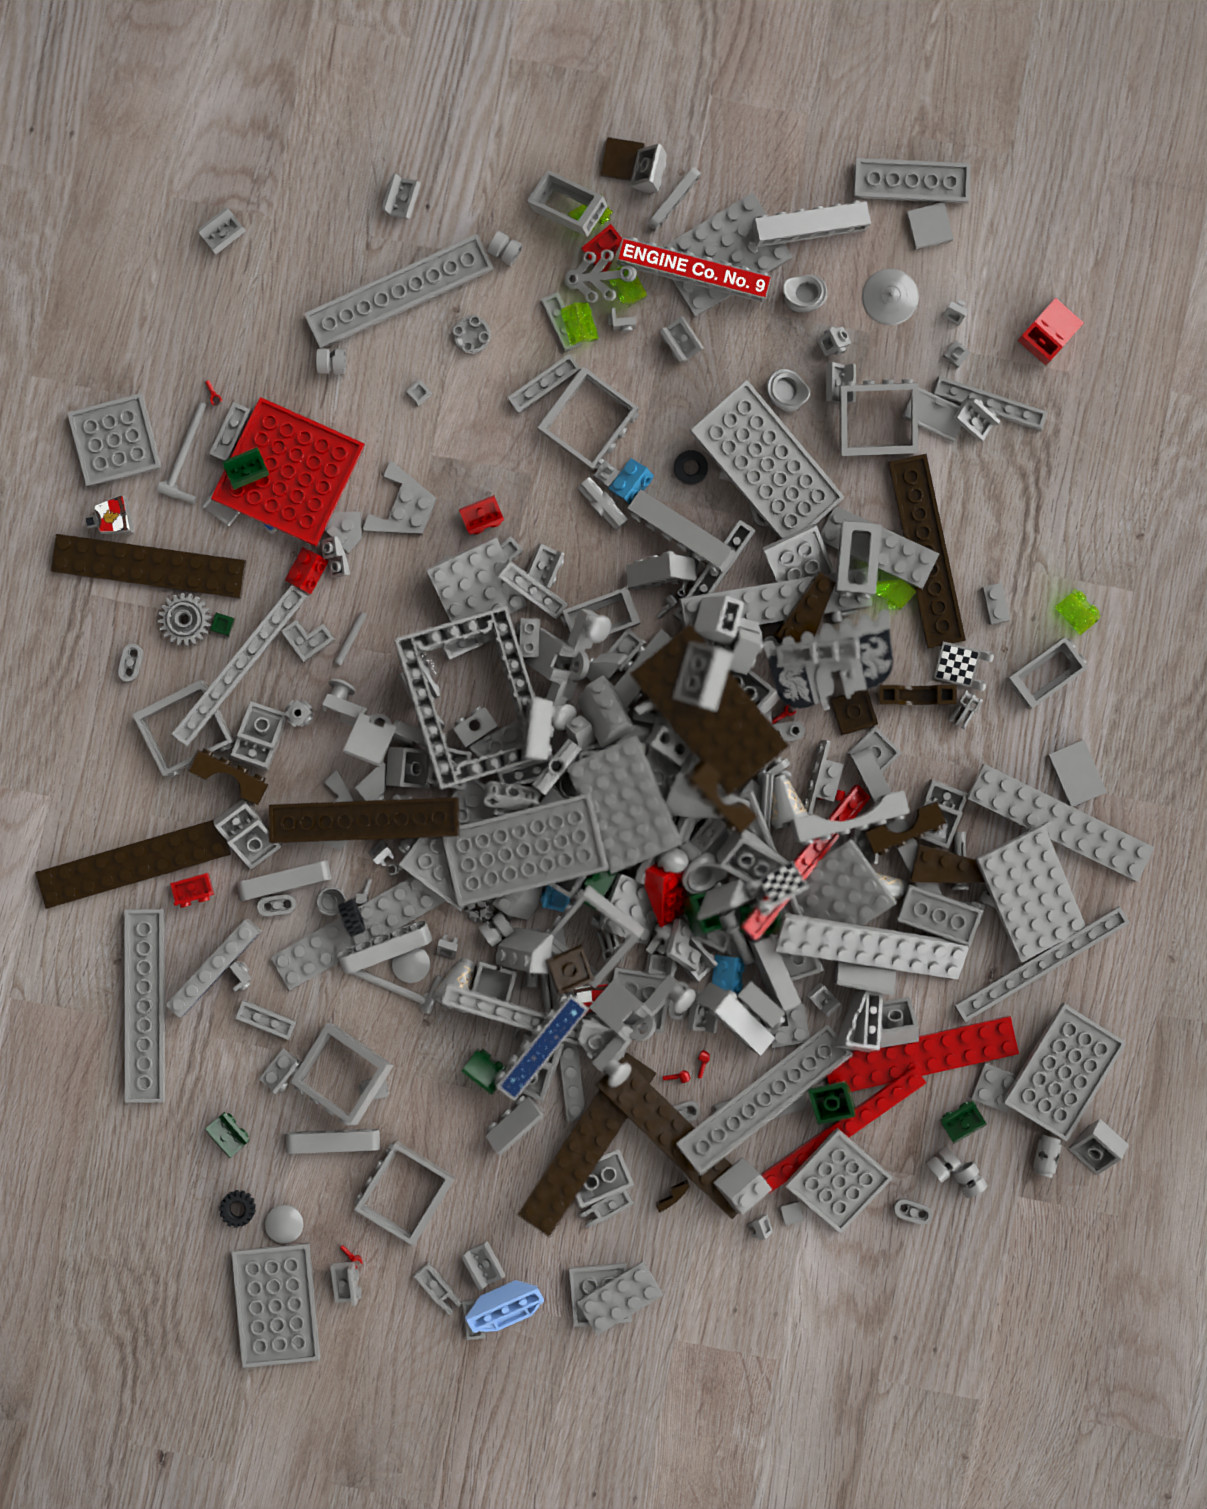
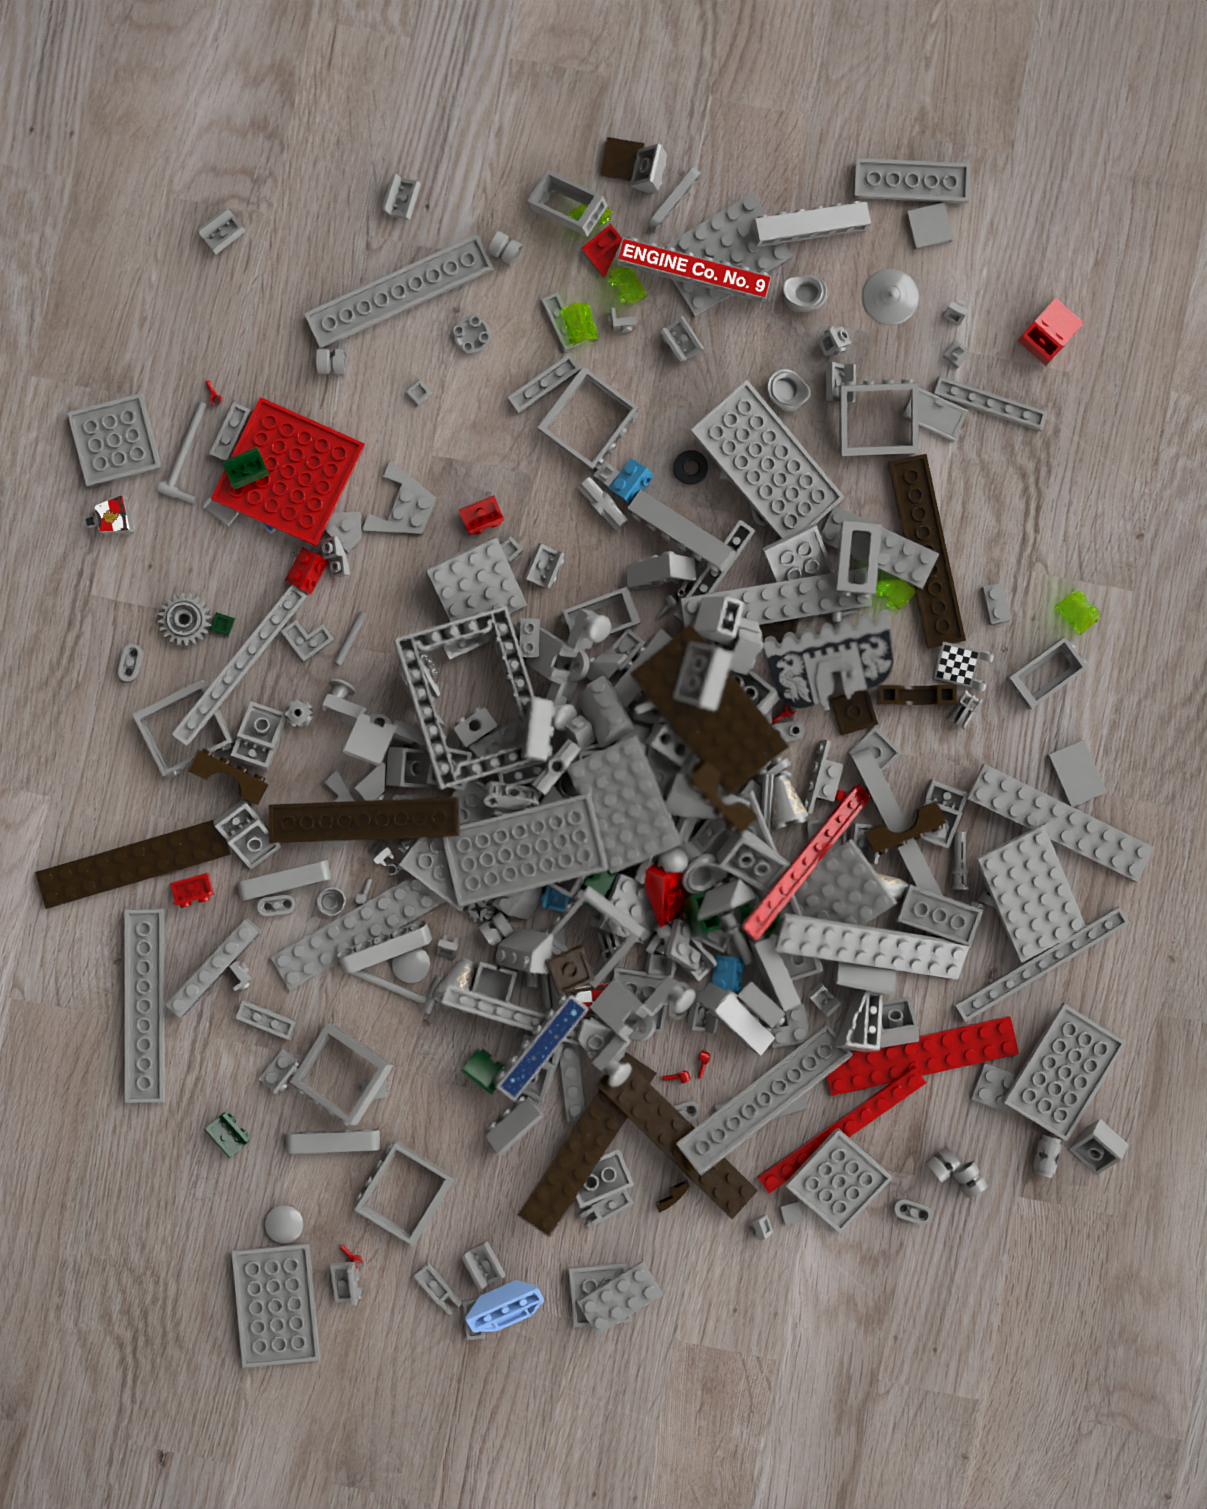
dark brown plate [51,534,246,599] -> none
black tyre [219,1190,256,1228] -> none
black tyre [338,899,365,937] -> none
light grey plate [497,559,568,619] -> none
light grey plant [565,249,636,303] -> none
light grey slope [713,1158,772,1215] -> none
flag [746,861,809,916] -> none
dark brown wing [775,571,835,643] -> none
light grey slope [776,639,860,667] -> none
light grey arch [789,790,910,845] -> none
dark green slope [808,1081,856,1125] -> none
dark brown wing [909,845,985,883] -> none
dark green bracket [940,1101,987,1144] -> none
light grey bracket [953,398,1001,441] -> none

